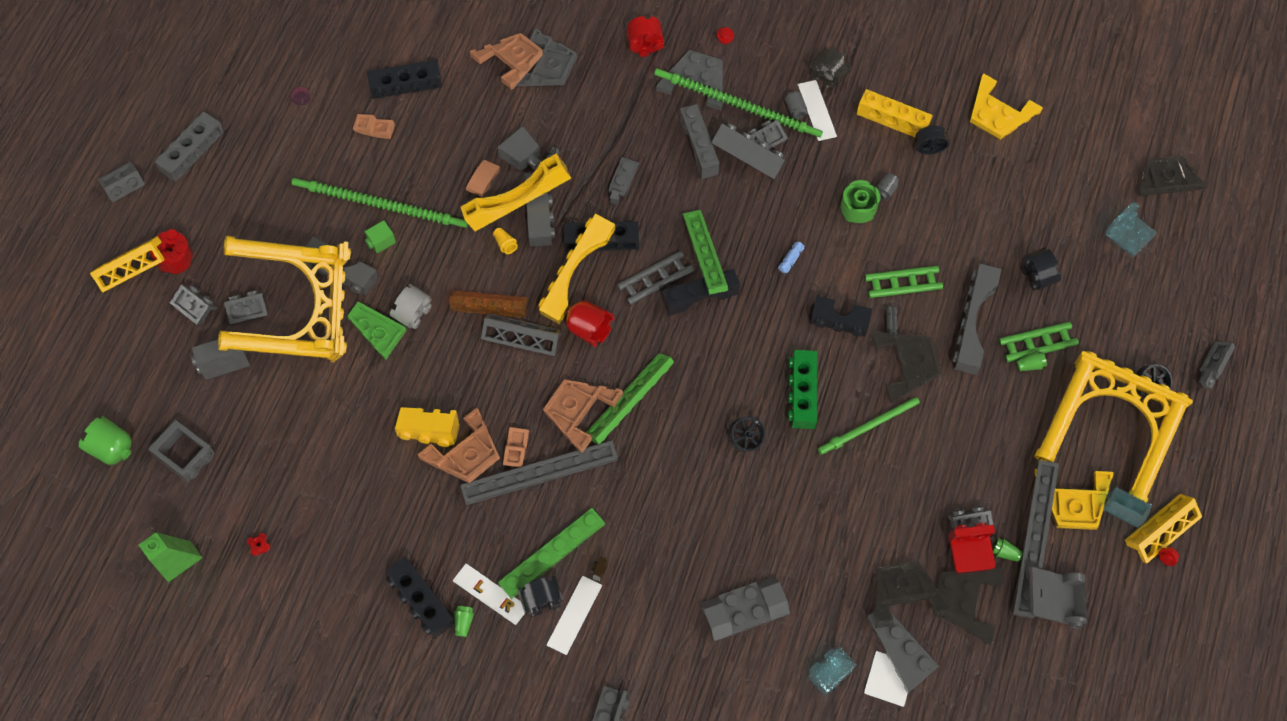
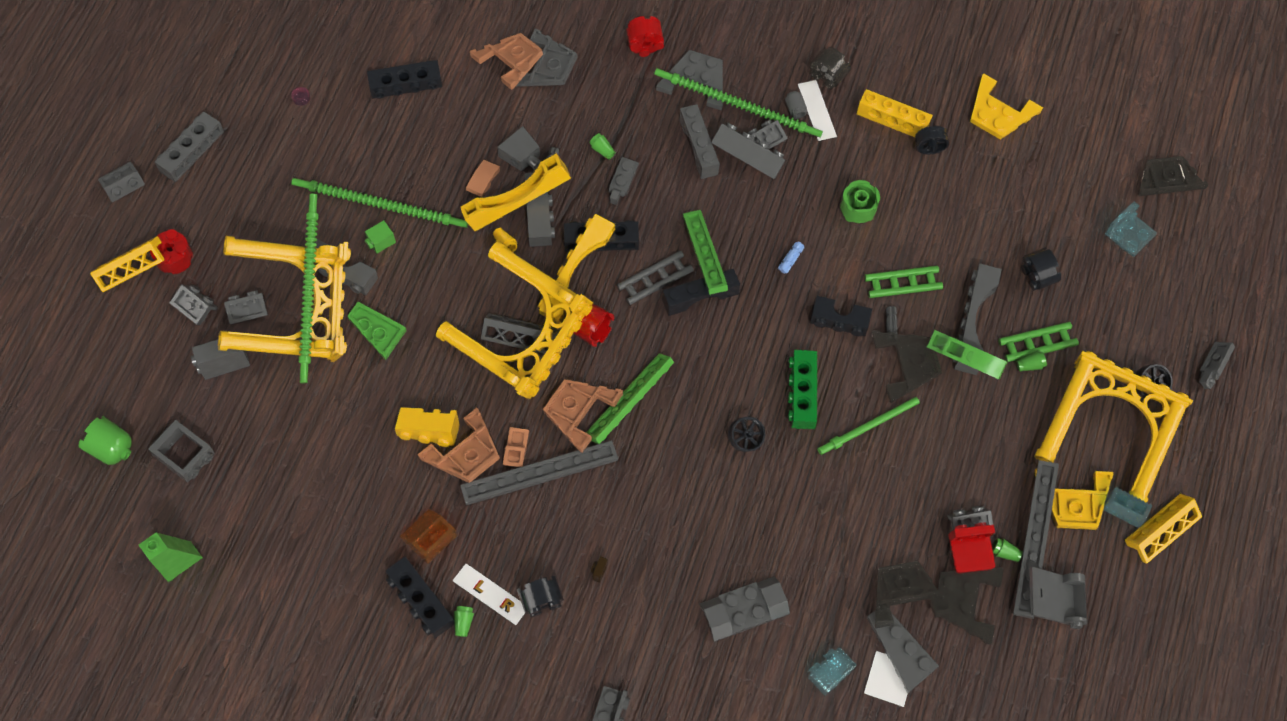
red plate [247,533,270,556] -> none
nougat slope [353,114,395,139] -> none
light grey brick [390,284,432,329] -> none
clear orange fence [449,291,528,318] -> none
bright green plate [498,508,605,599] -> none
white sticker [547,576,602,655] -> none
red plate [717,27,734,44] -> none
dark grey brick [876,173,899,200] -> none
red plate [1159,547,1179,566] -> none
none -> bright green hose [298,194,318,384]
none -> clear orange slope [400,509,457,564]
none -> yellow arch [436,241,593,399]
none -> bright green cone [589,133,616,160]
none -> bright green slope [927,330,1007,379]

